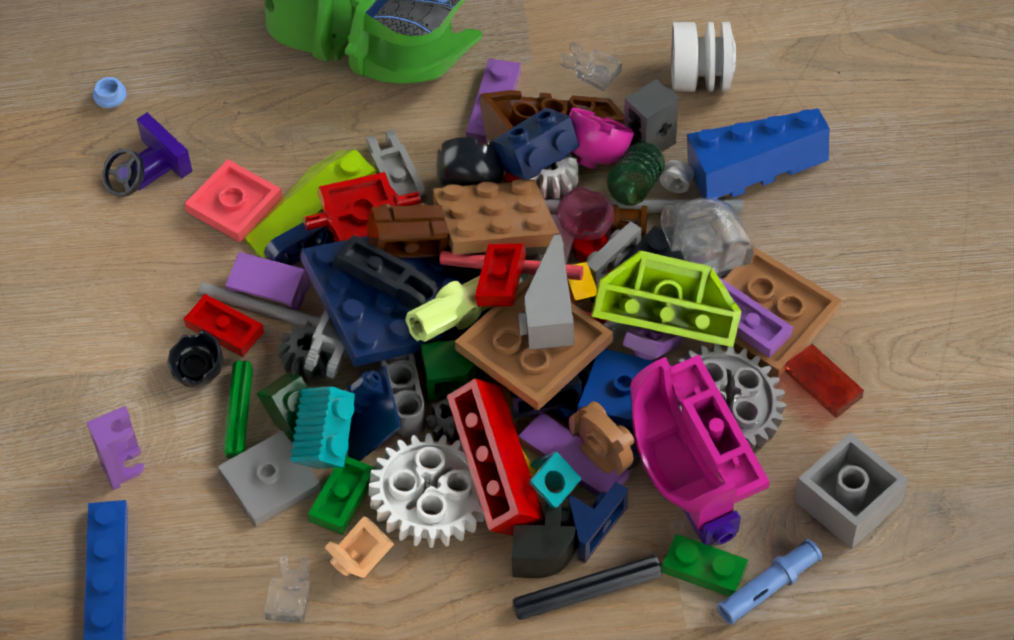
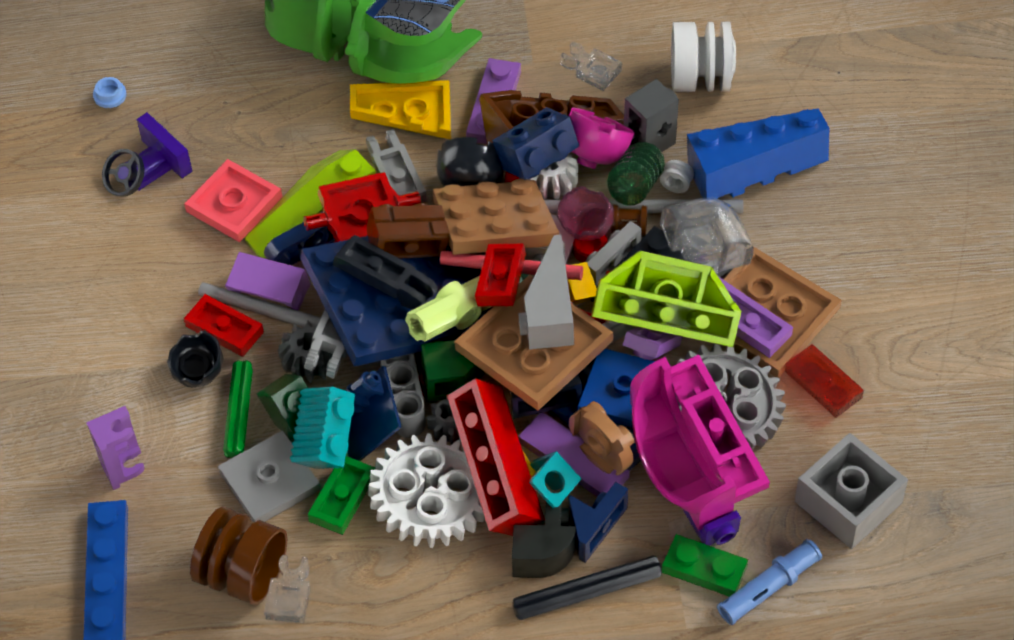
light nougat bracket [325,516,394,578] -> none
none -> reddish brown wheel [190,506,288,606]
none -> yellow wing [350,80,451,140]

